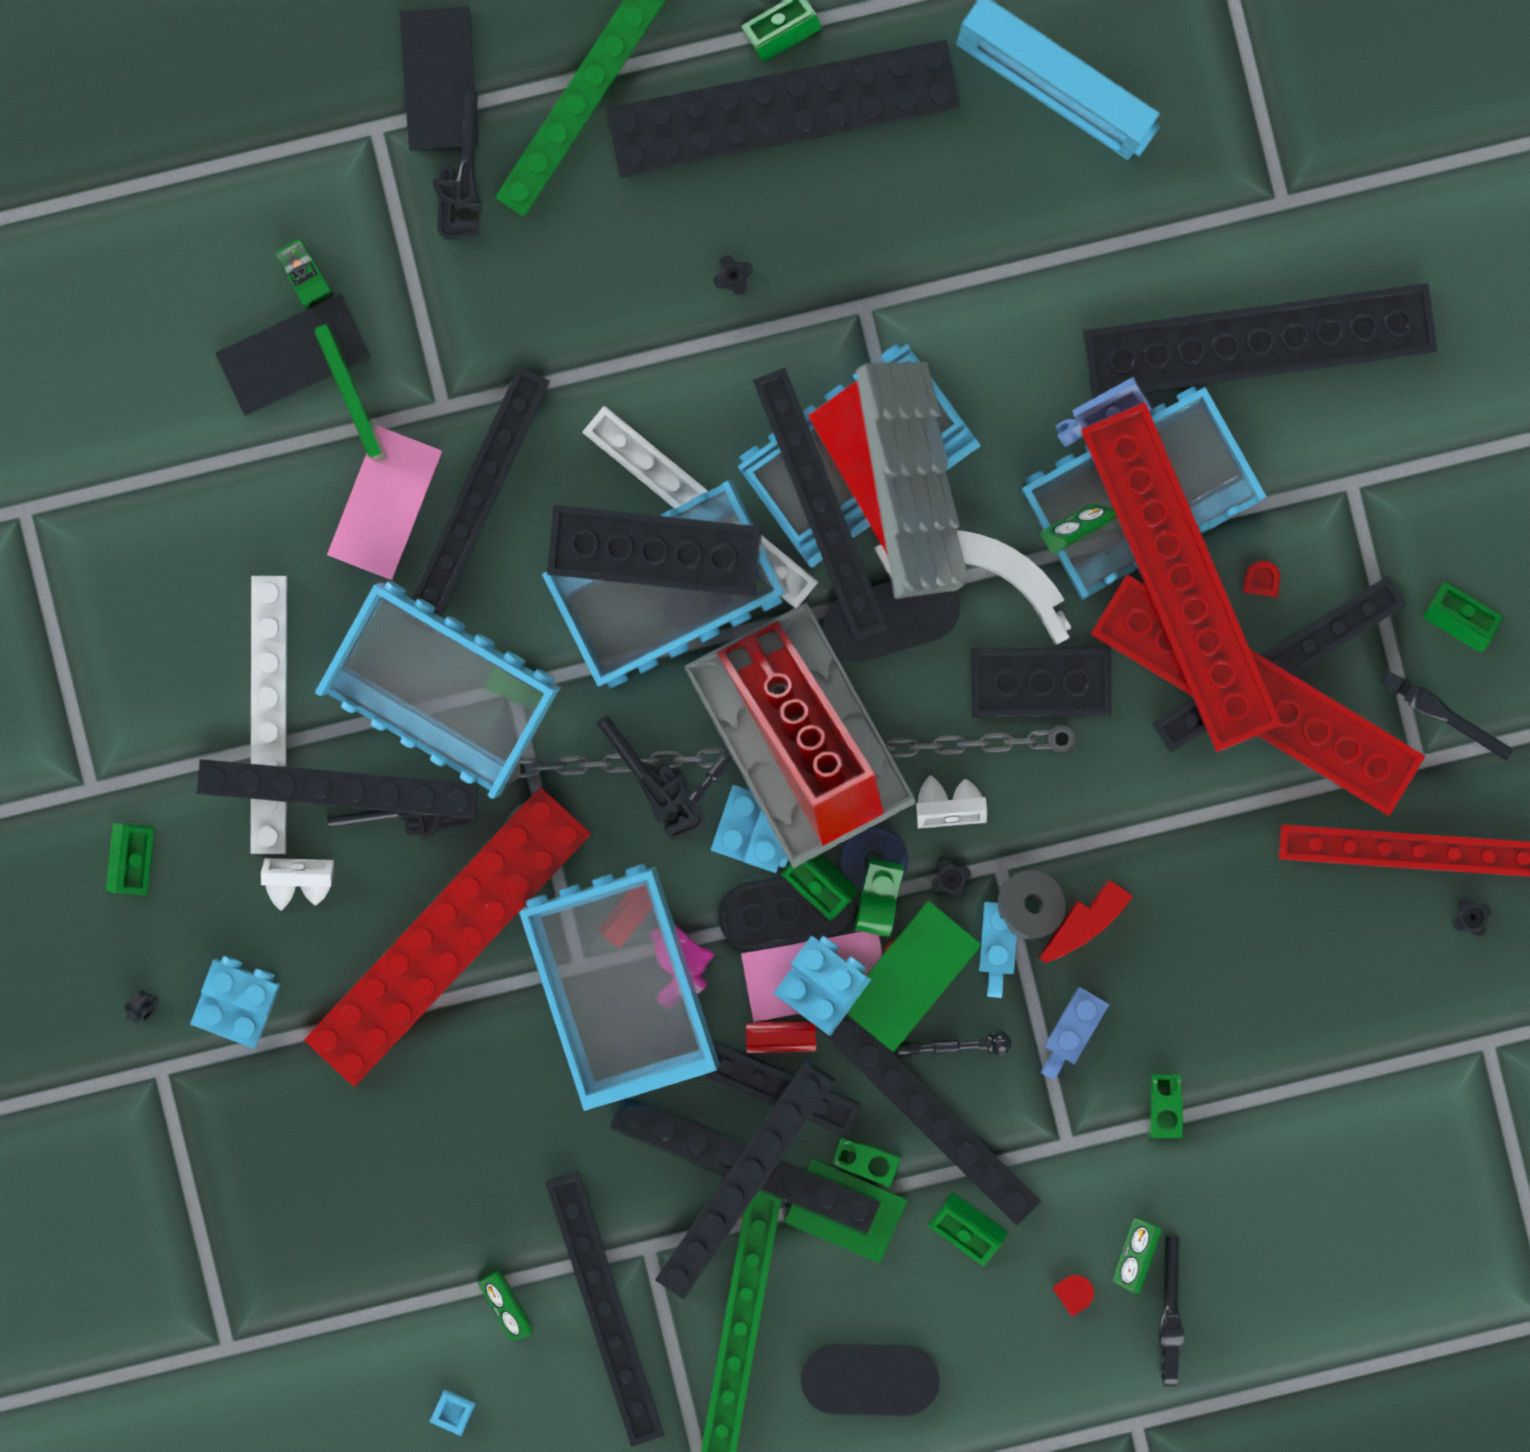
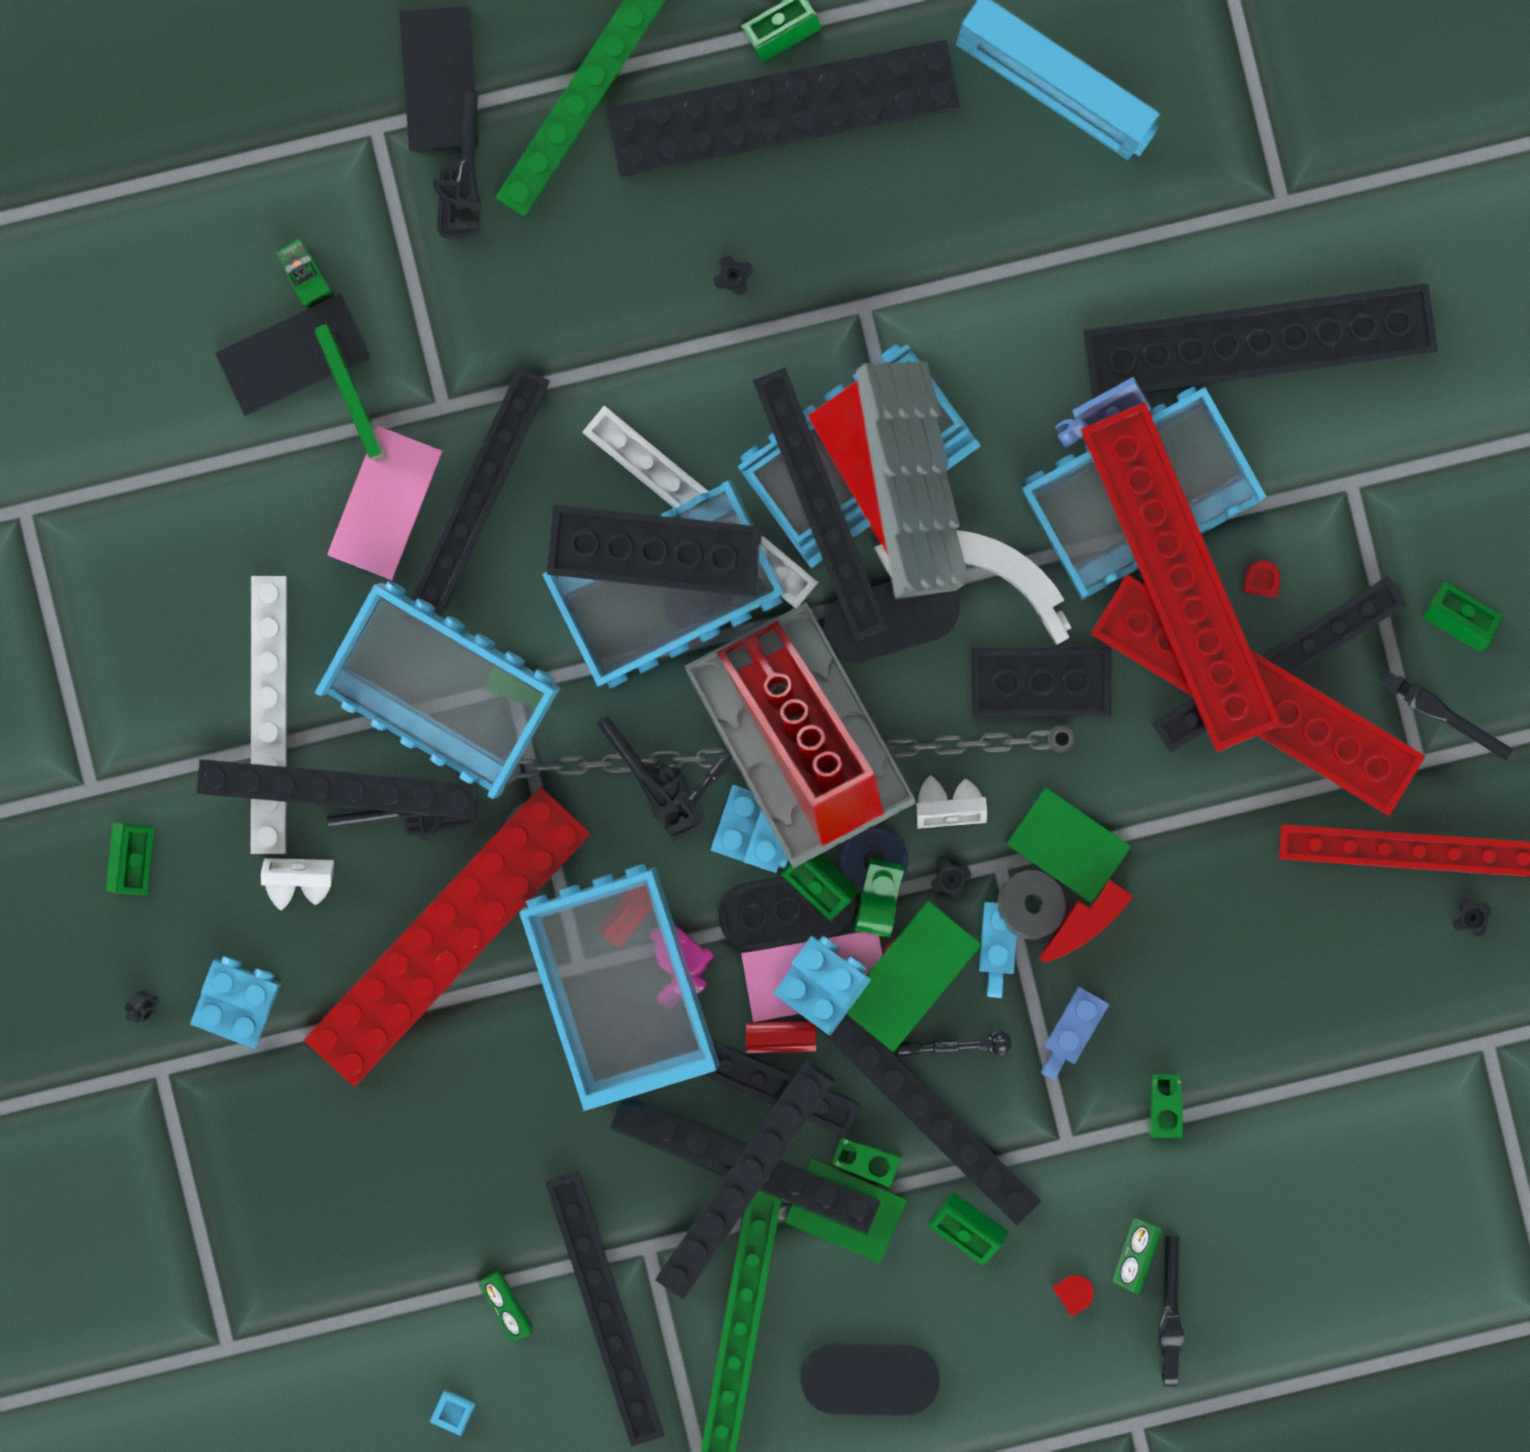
green slope [1040,503,1117,554] -> none
none -> green tile [1006,787,1131,904]

